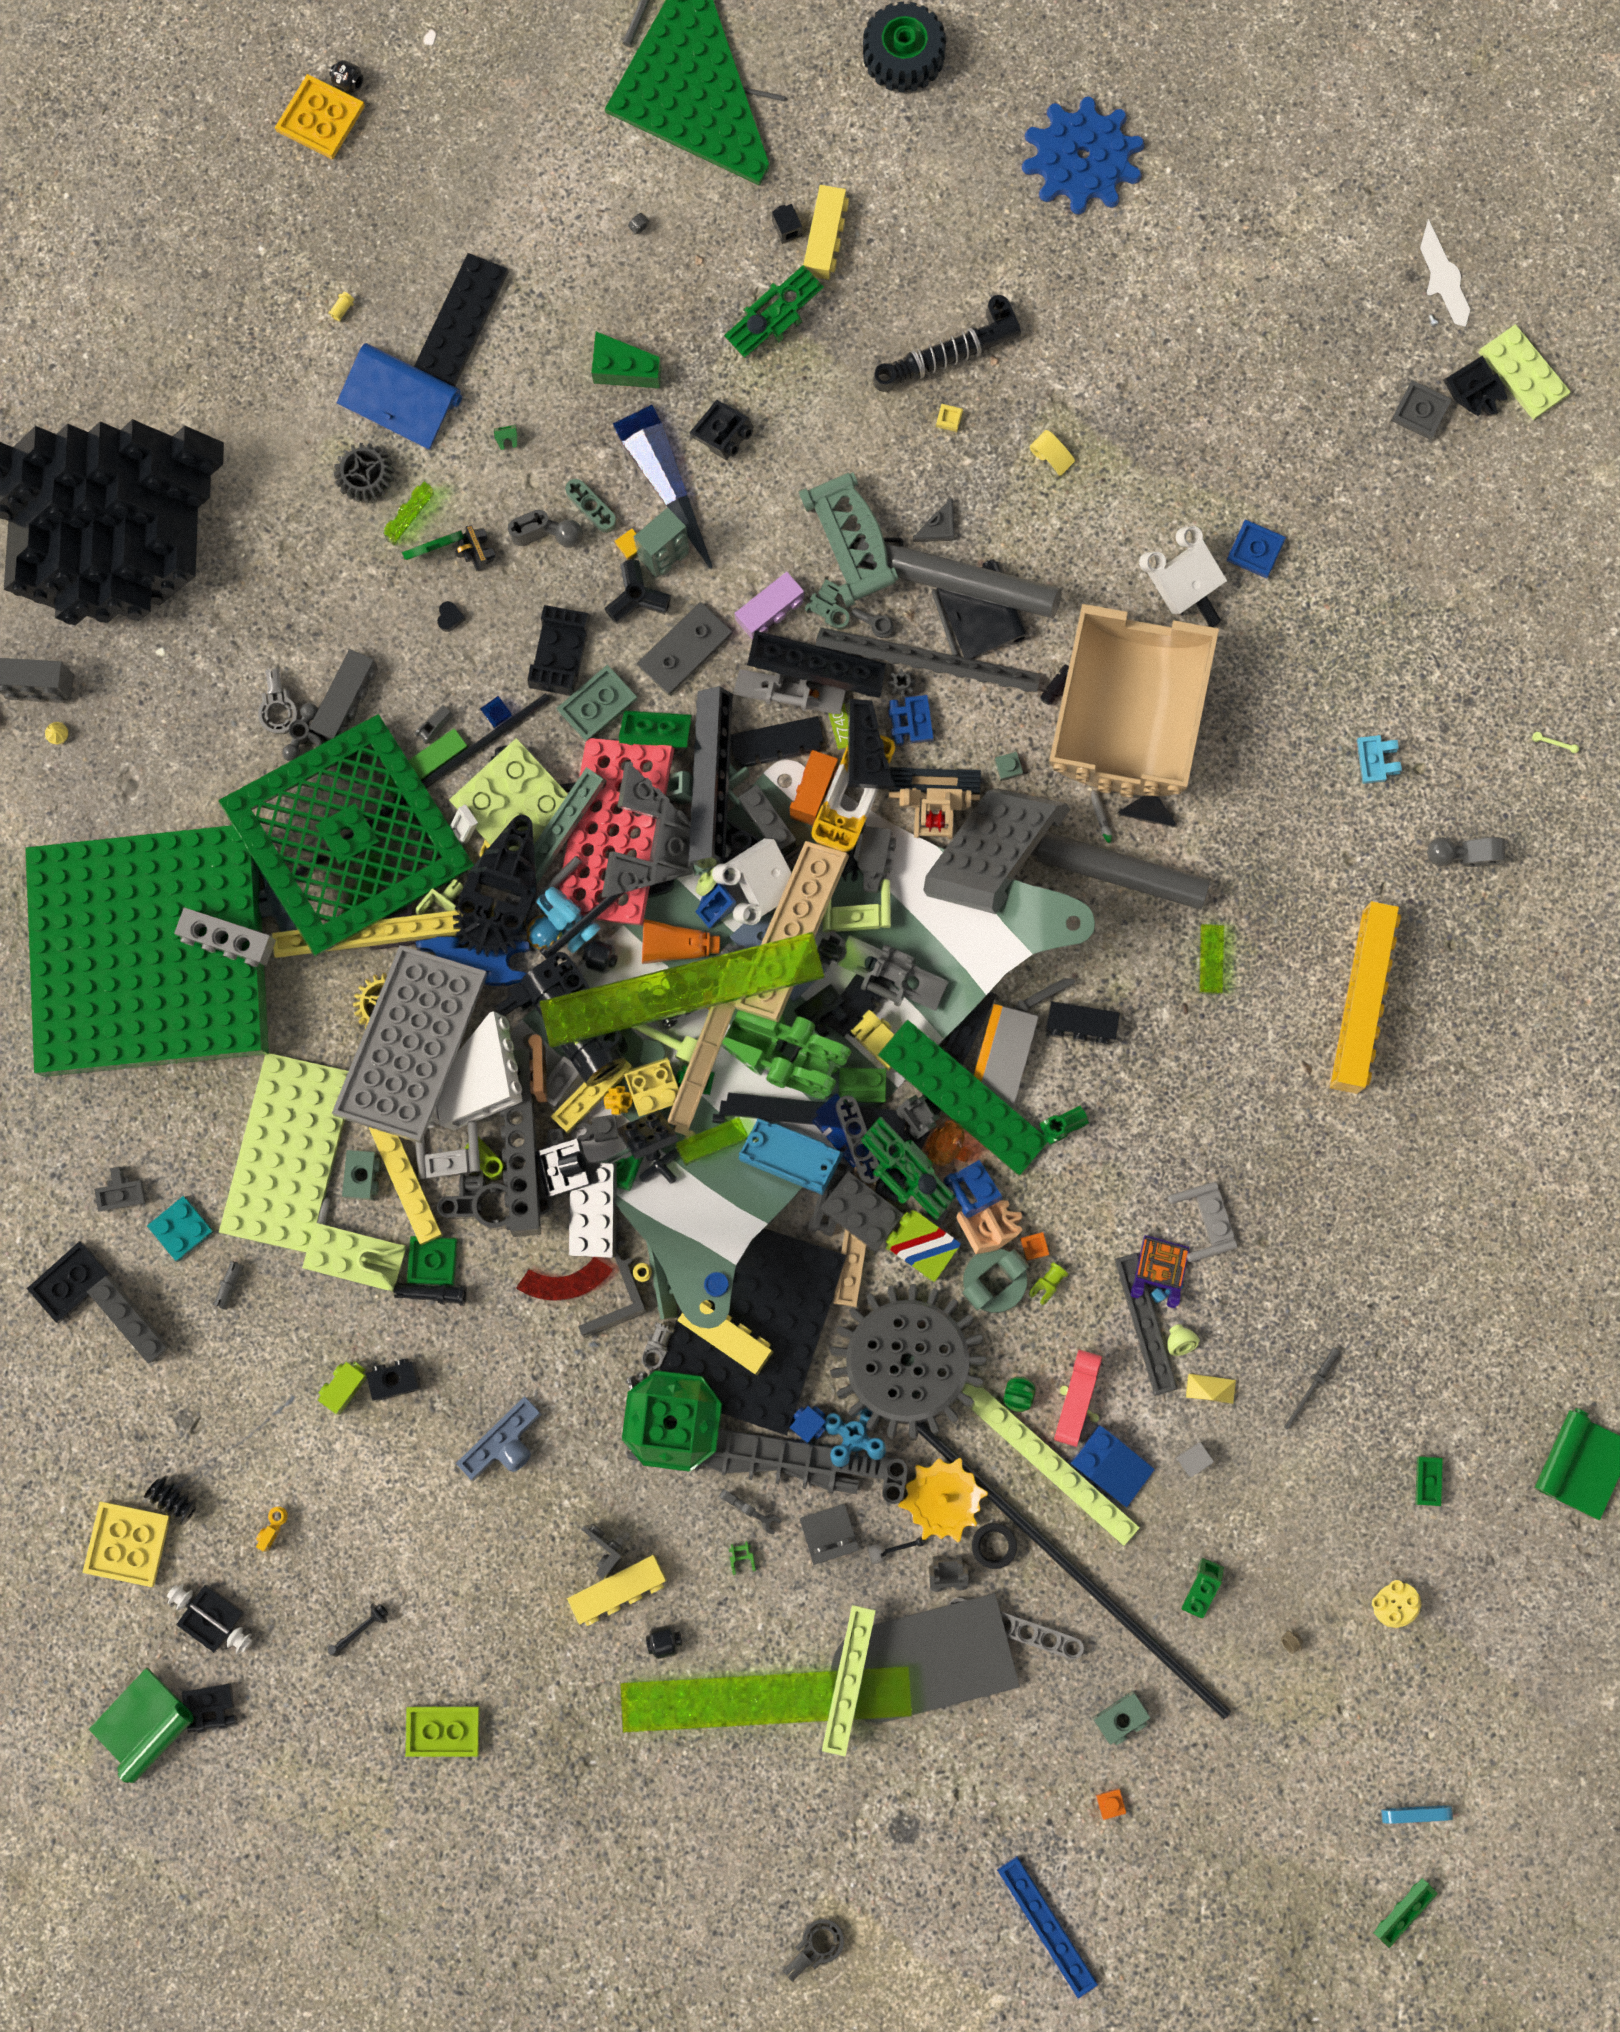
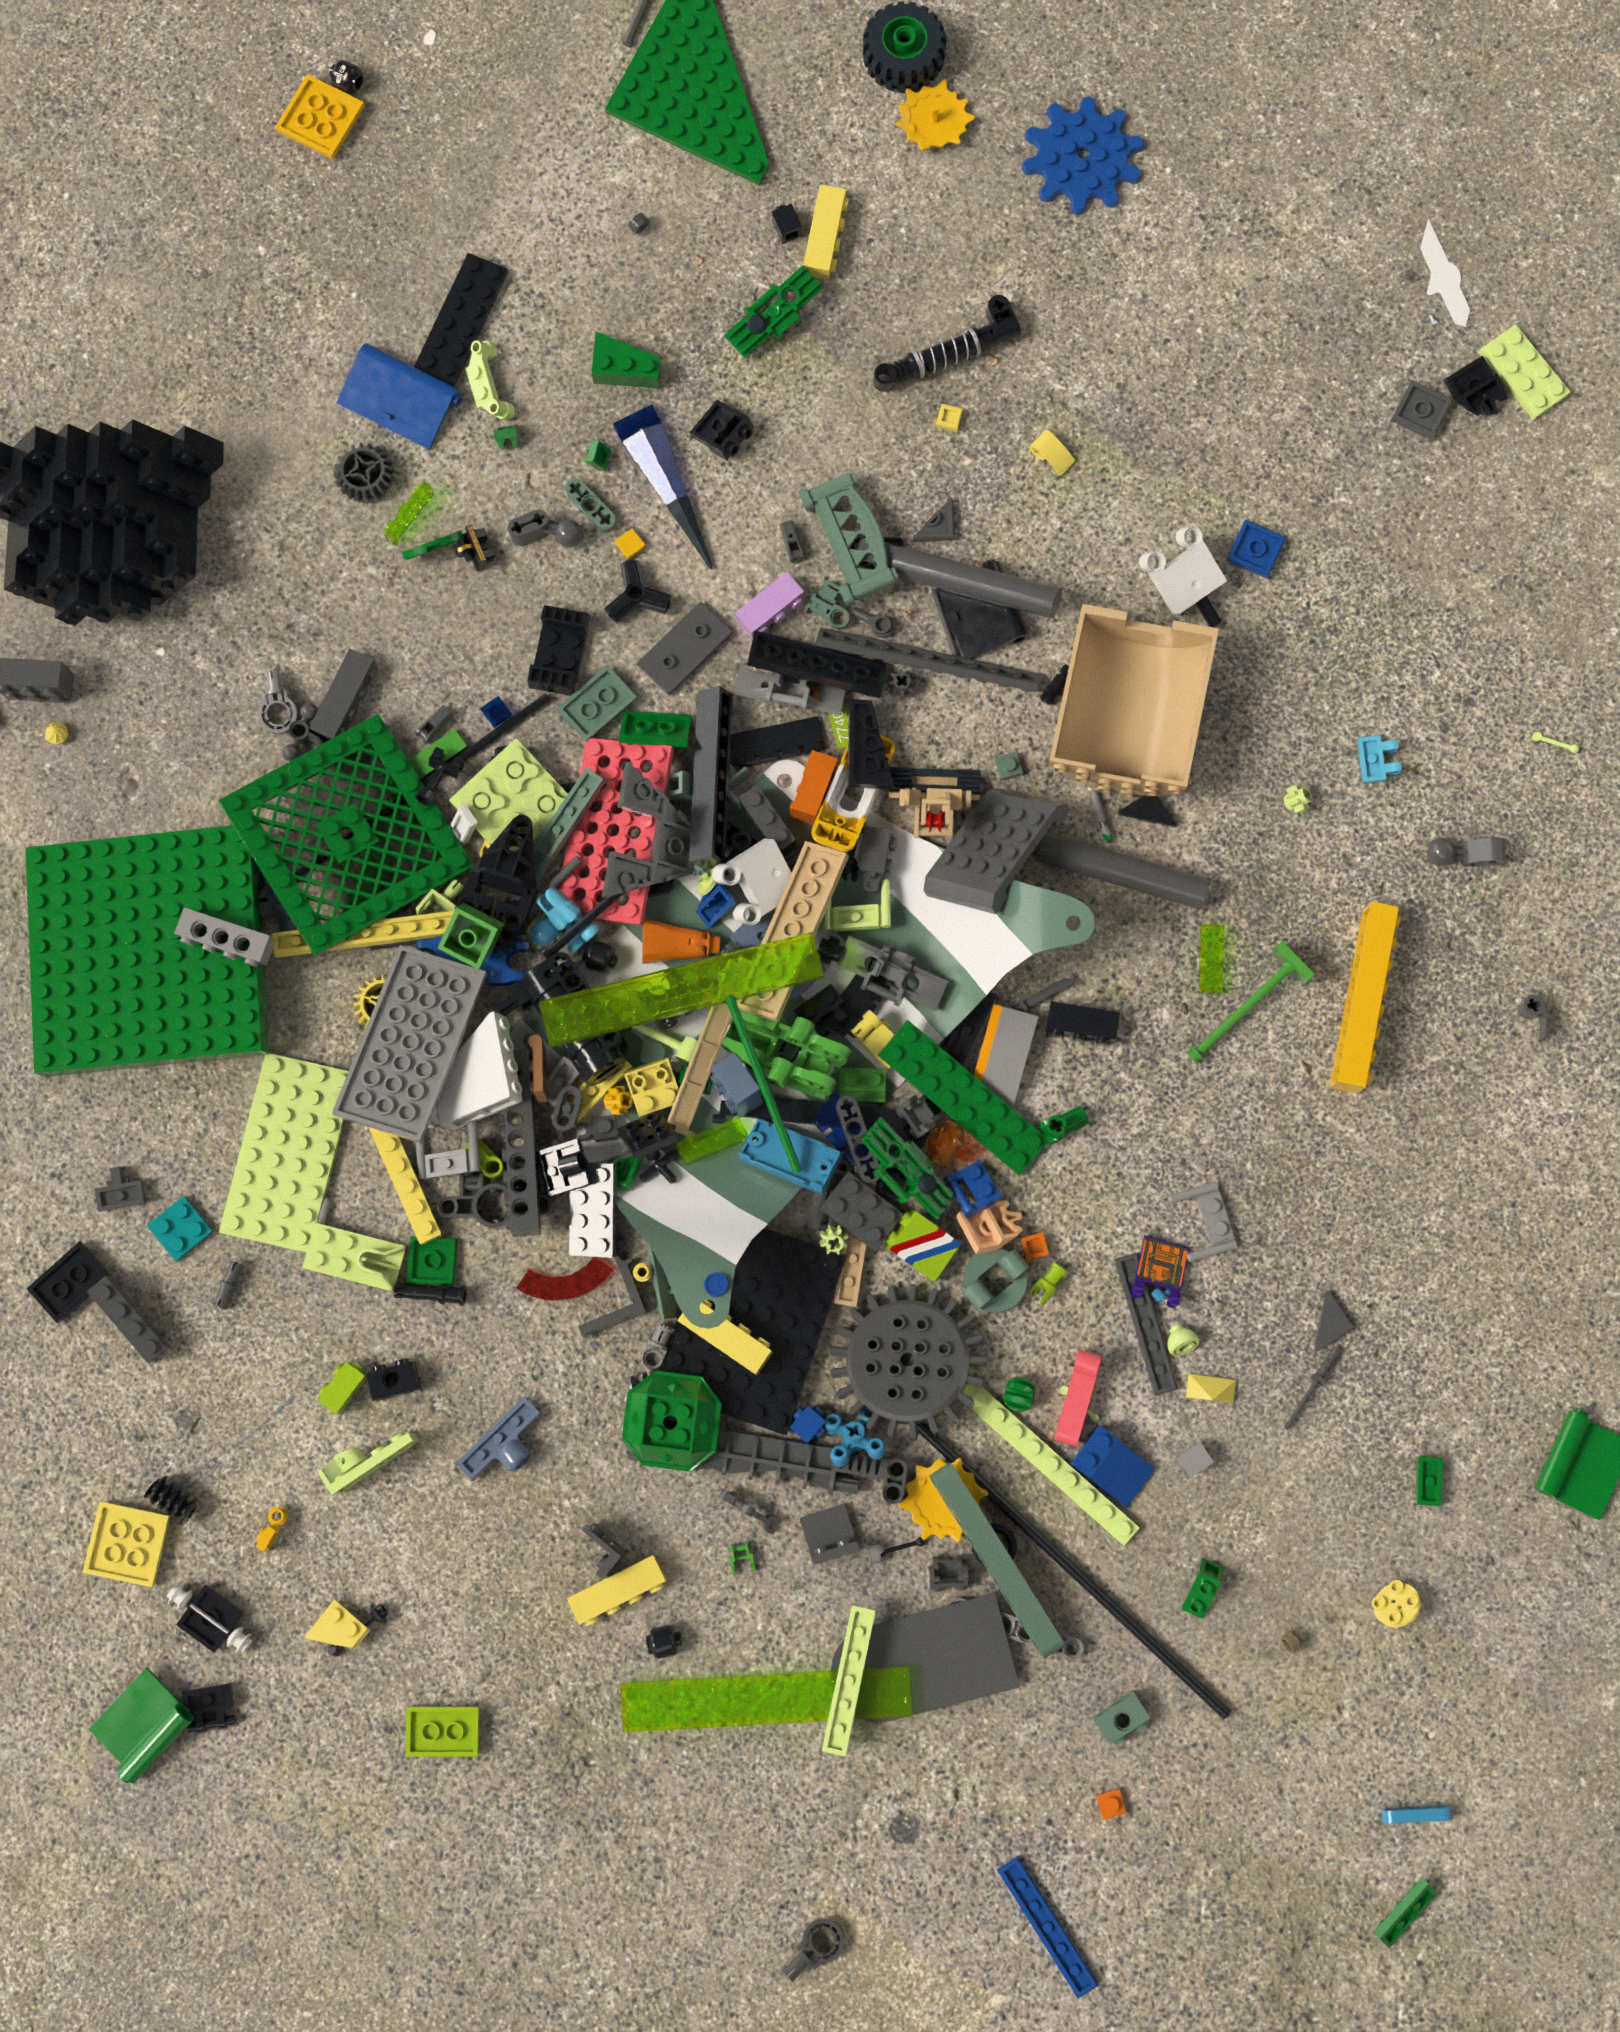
light yellow pin [328,292,355,322] -> none
sand green brick [342,1150,381,1201] -> none
black tile [437,601,466,632] -> none
sand green brick [633,507,690,578] -> none
dark grey axle [743,87,788,101] -> none
blue plate [888,695,933,746] -> none
none -> light yellow wing [305,1600,370,1649]
none -> yellowish green plate [319,1432,420,1495]
none -> black bar [415,747,465,806]
none -> bright green brick [438,903,505,970]
none -> yellowish green plate [466,341,515,421]
none -> dark grey plate [552,1086,583,1133]
none -> green tile [582,441,612,471]
none -> sand blue brick [710,1053,763,1118]
none -> green piece [725,995,802,1173]
none -> dark grey bar [779,520,804,563]
none -> yellowish green gear [819,1224,848,1254]
none -> yellow piece [895,79,975,151]
none -> sand green beam [929,1462,1065,1659]
none -> bright green tile [1187,941,1315,1063]
none -> yellowish green gear [1283,784,1313,813]
none -> dark grey tile [1314,1291,1353,1351]
none -> dark grey panel [1518,995,1548,1041]

